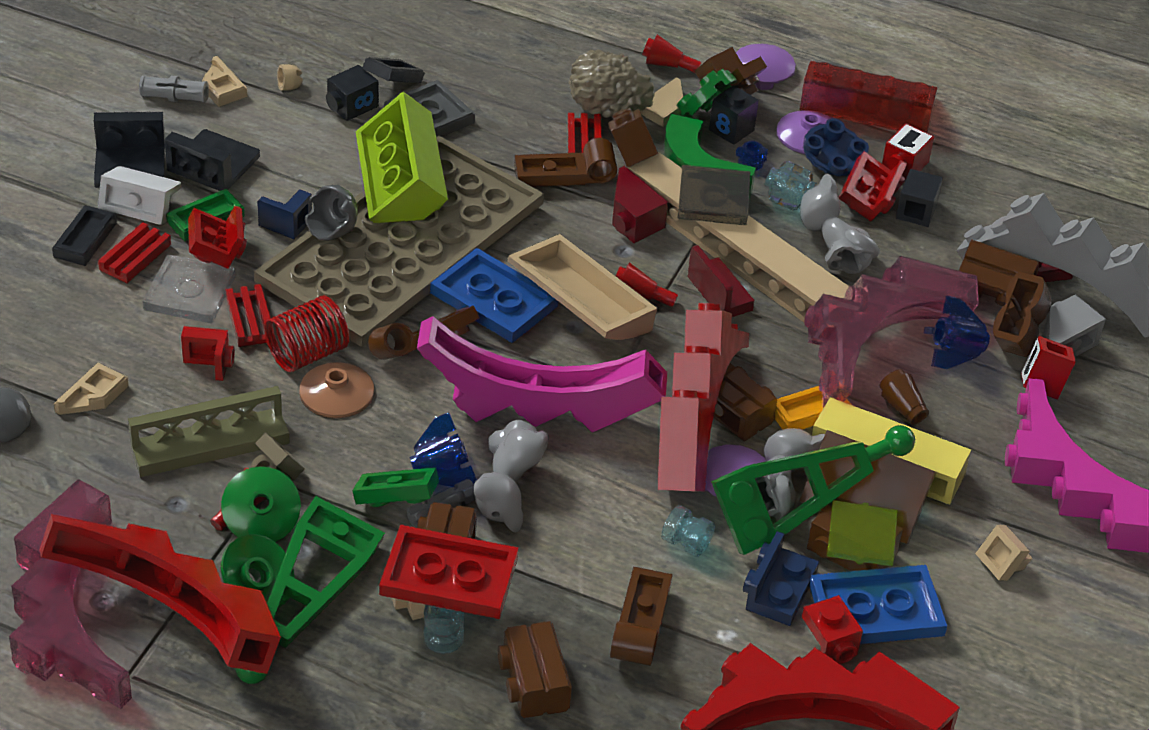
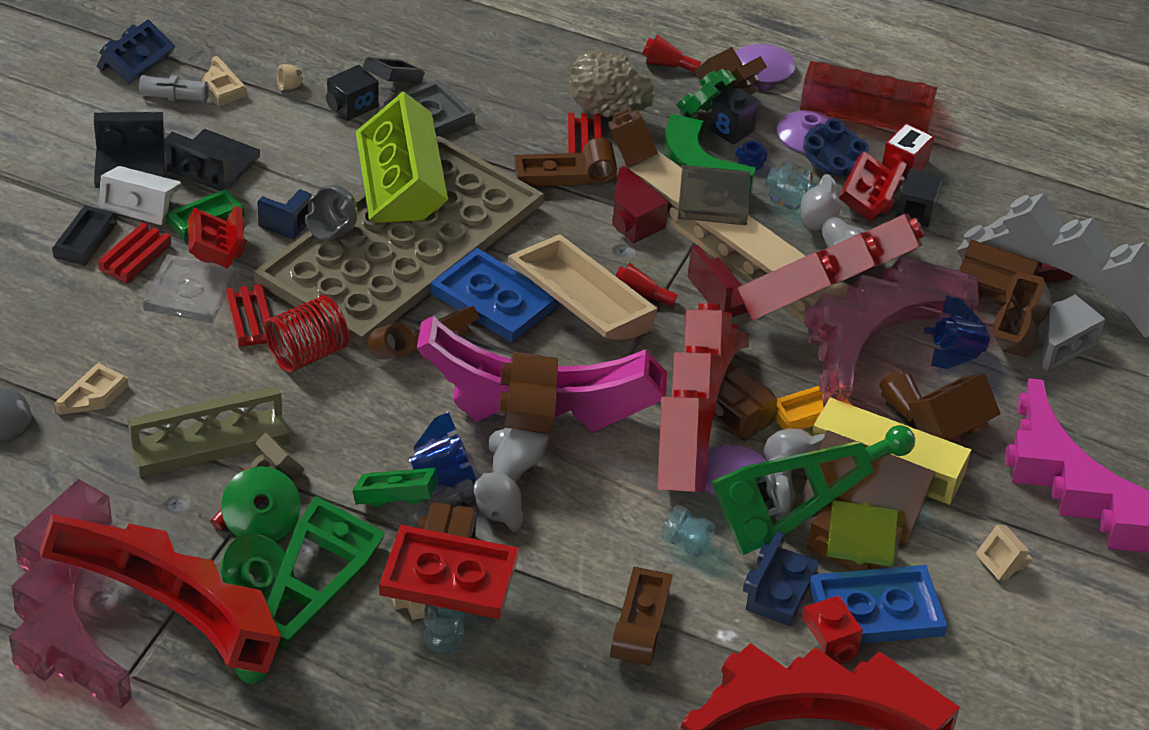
red bracket [181,326,235,381] -> none
nougat dish [299,362,374,418] -> none
reddish brown brick [498,621,572,718] -> none
tan tile [640,77,683,127] -> none
red brick [1021,336,1076,400] -> none
none -> dark blue bracket [97,19,176,84]
none -> reddish brown brick [497,351,558,434]
none -> arch [737,214,925,321]
none -> reddish brown brick [908,373,1001,444]

